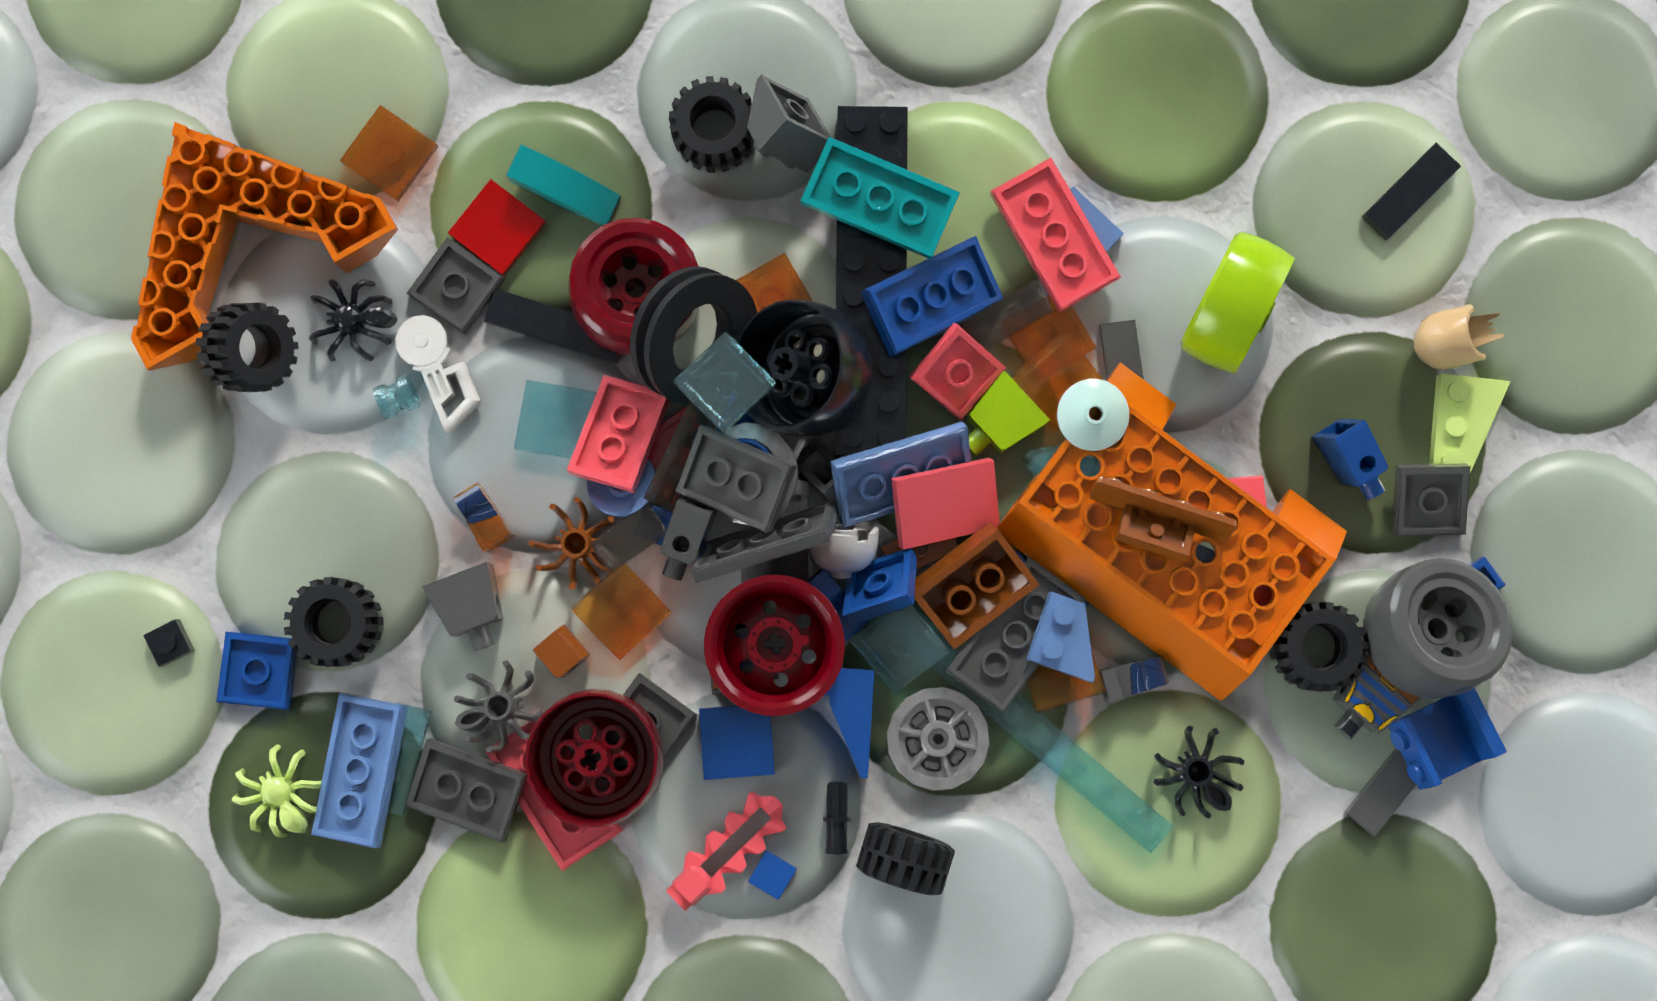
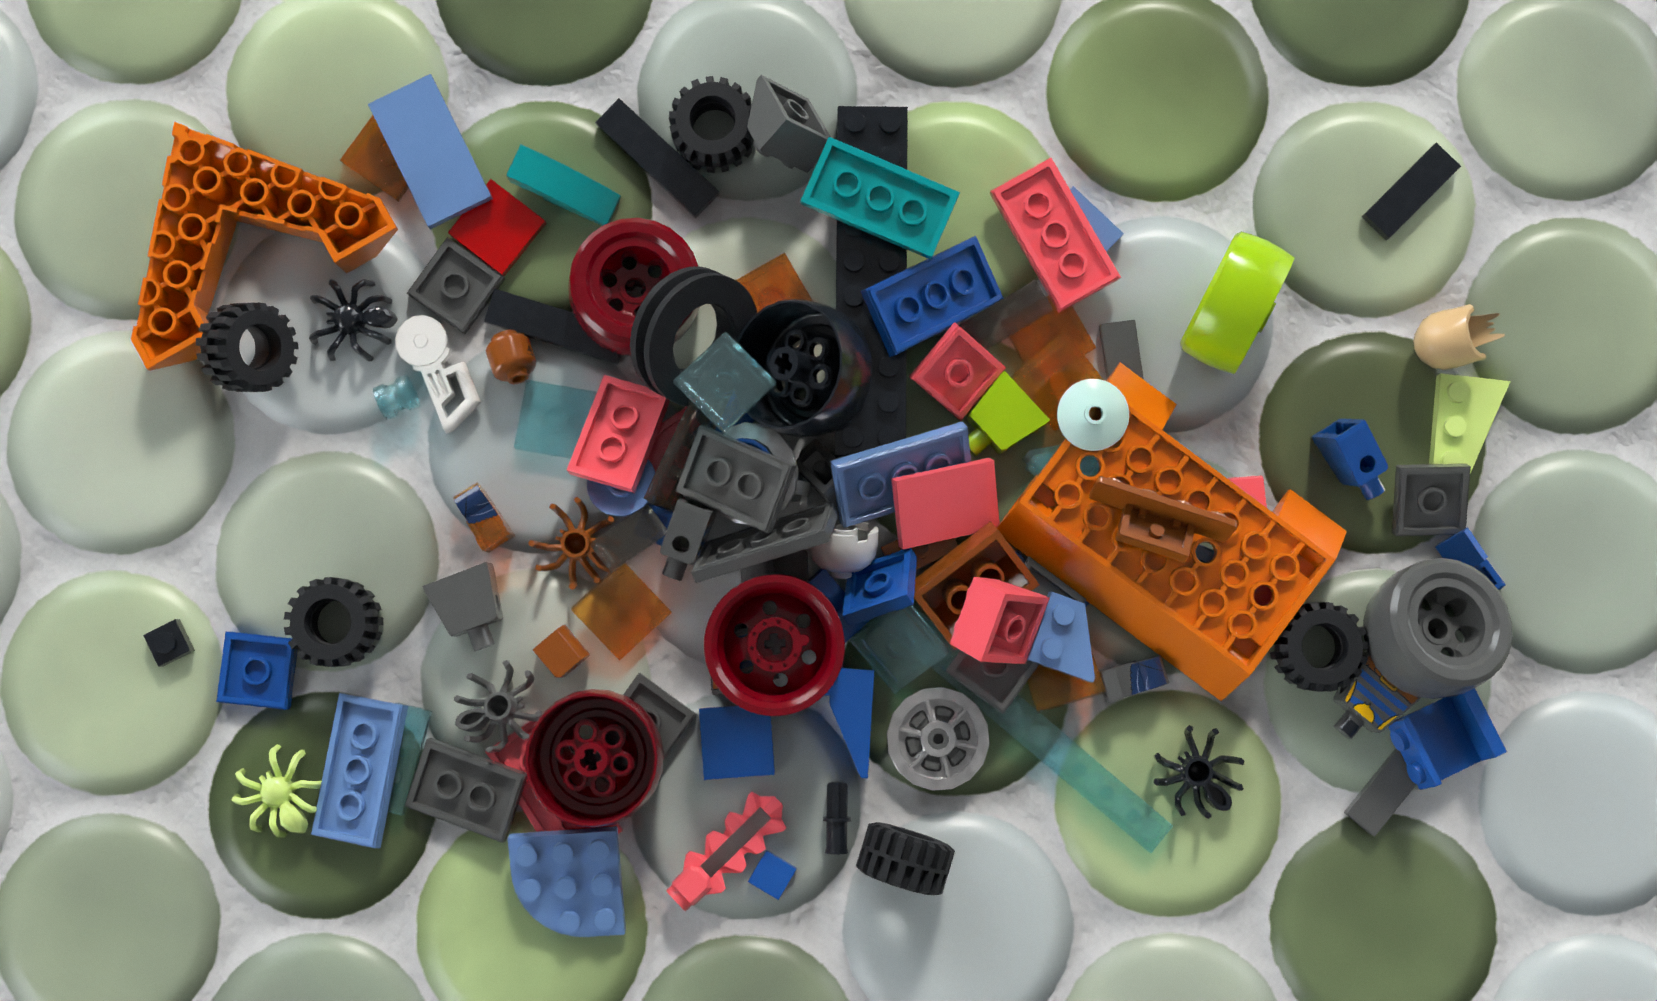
none -> medium blue tile [368,74,493,229]
none -> dark orange head [486,330,537,385]
none -> medium blue plate [508,826,626,937]
none -> black tile [595,98,720,218]
none -> coral slope [950,577,1050,664]
none -> blue tile [1435,527,1488,567]

